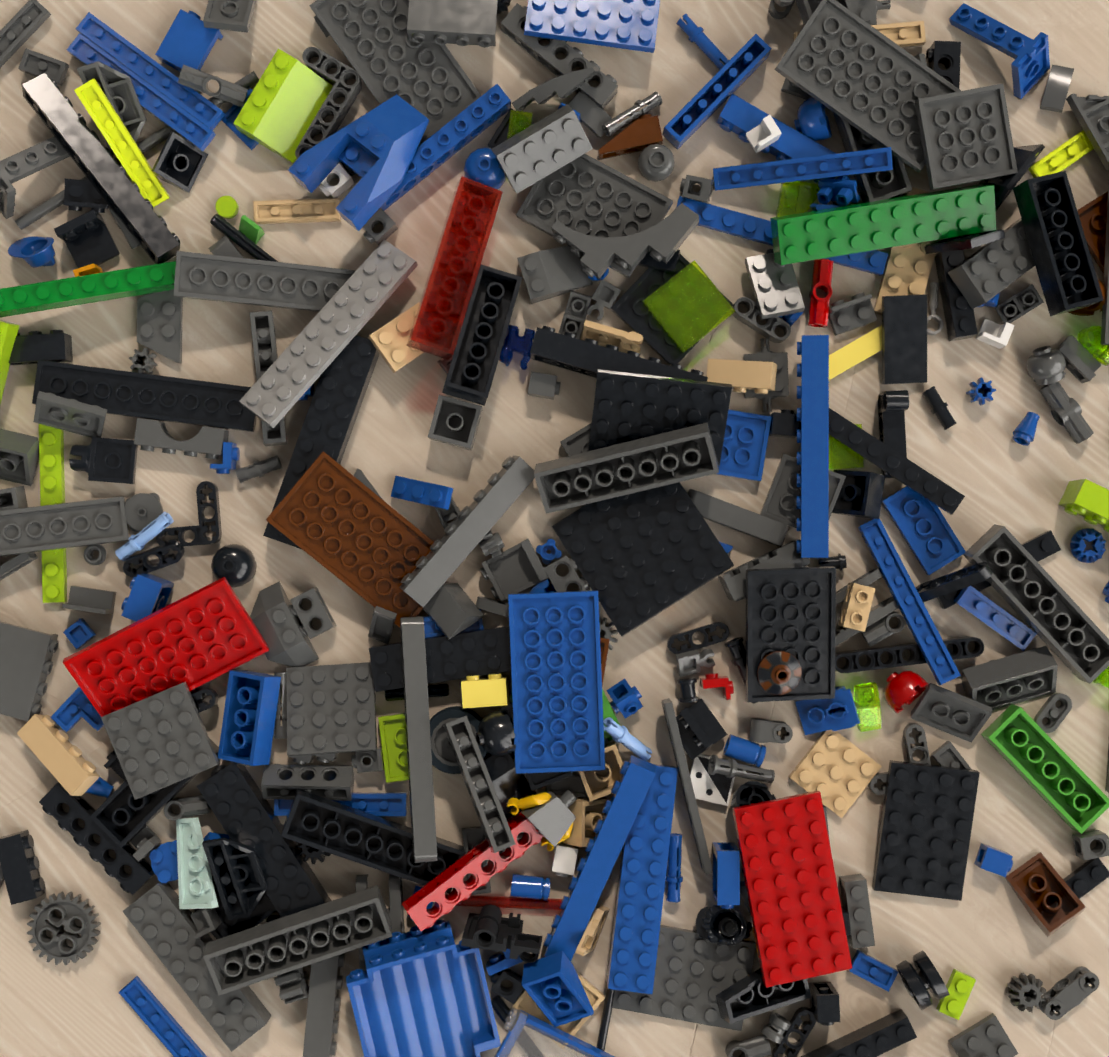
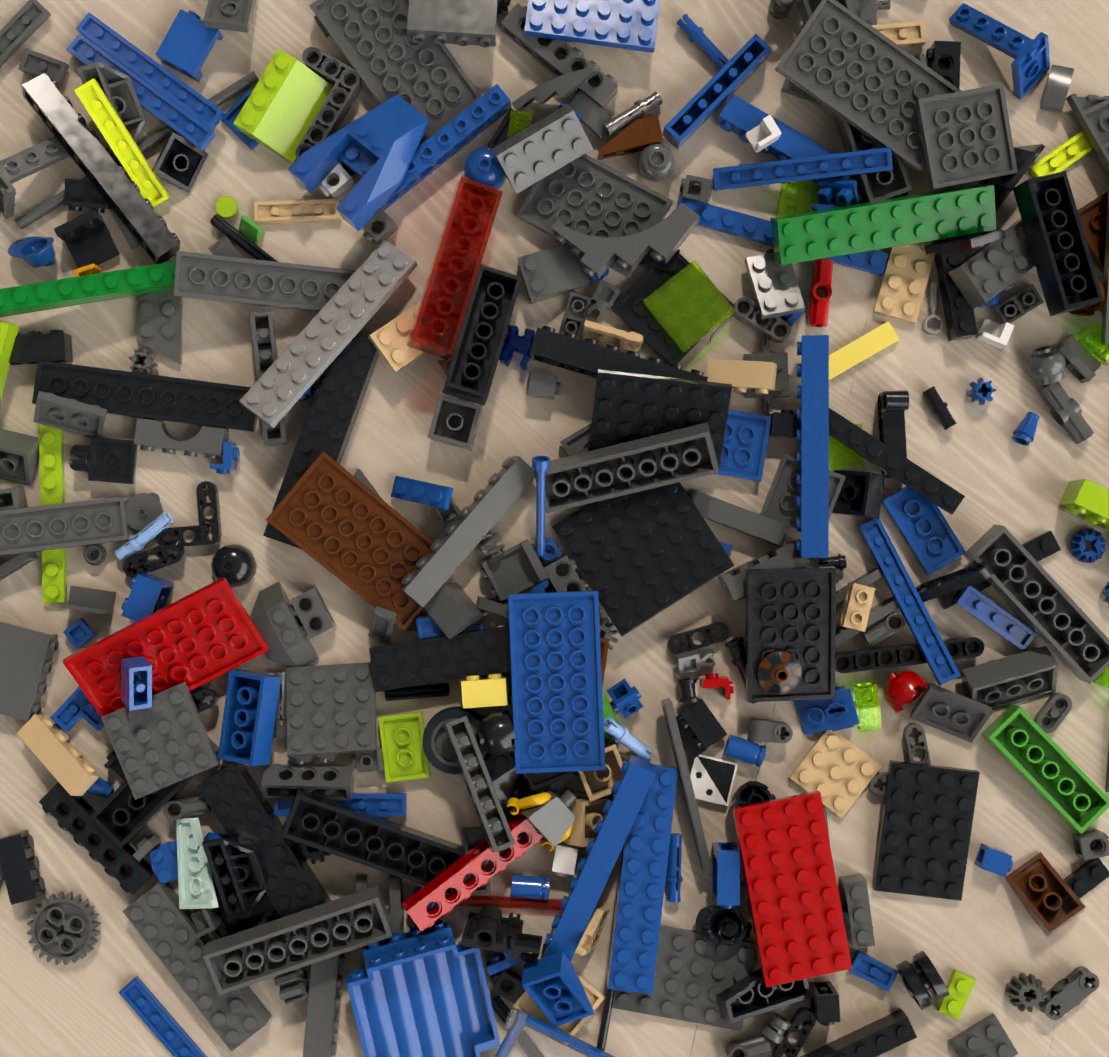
dark grey piece [178,65,248,107] -> none
dark grey pin [236,455,282,483] -> none
dark grey beam [400,616,437,863] -> none
dark grey pin [708,755,775,784] -> none
blue cylinder [794,97,832,141] -> none
dark grey bracket [828,292,877,336] -> none
black tile [882,295,927,384] -> none
dark grey plate [931,741,972,770] -> none
none -> blue brick [121,656,152,711]
none -> blue piece [532,456,550,558]

